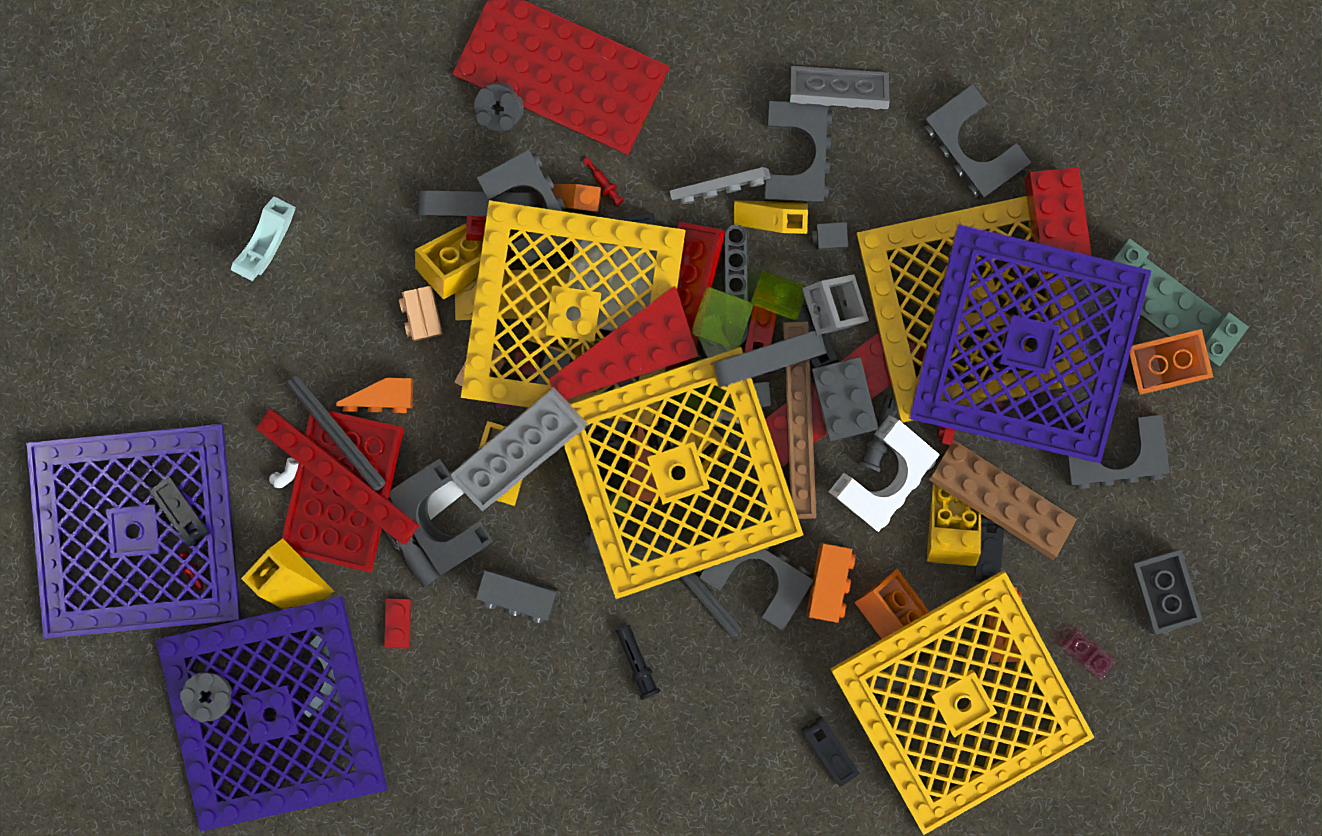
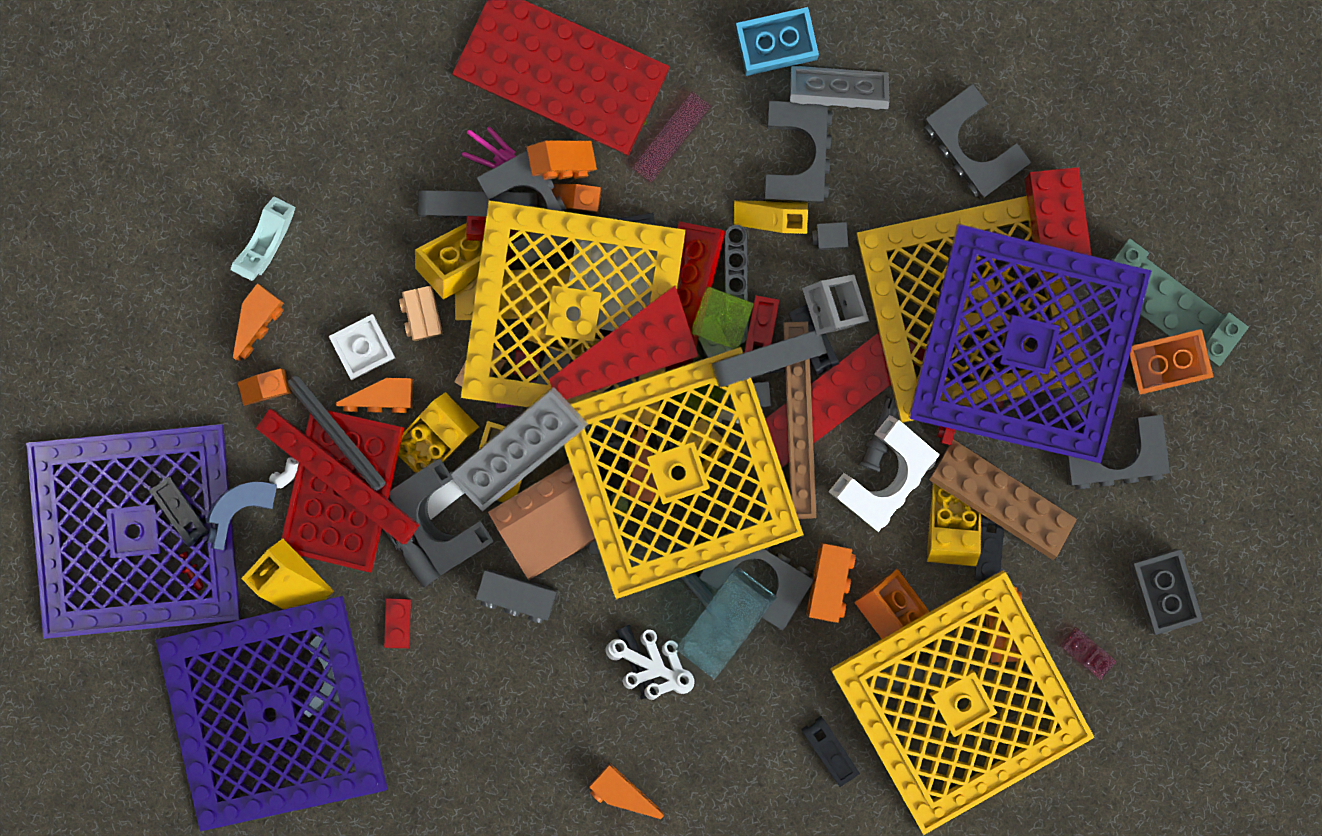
dark grey plate [180,672,232,722] -> none
dark grey plate [474,82,524,132] -> none
red piece [583,157,624,207] -> none
light grey plate [670,167,770,204] -> none
clear neon green plate [751,270,806,320] -> none
dark grey brick [810,357,878,442] -> none
none -> sand blue arch [206,482,277,550]
none -> orange slope [233,283,284,361]
none -> orange slope [238,369,291,406]
none -> white plate [329,314,395,380]
none -> yellow slope [398,392,479,473]
none -> dark pink plant [462,127,516,169]
none -> nougat slope [488,463,596,580]
none -> orange brick [527,141,597,180]
none -> orange slope [590,763,664,819]
none -> white plant [606,630,694,700]
none -> clear pink tile [632,91,711,183]
none -> clear light blue brick [676,567,777,680]
none -> medium azure brick [735,7,819,76]

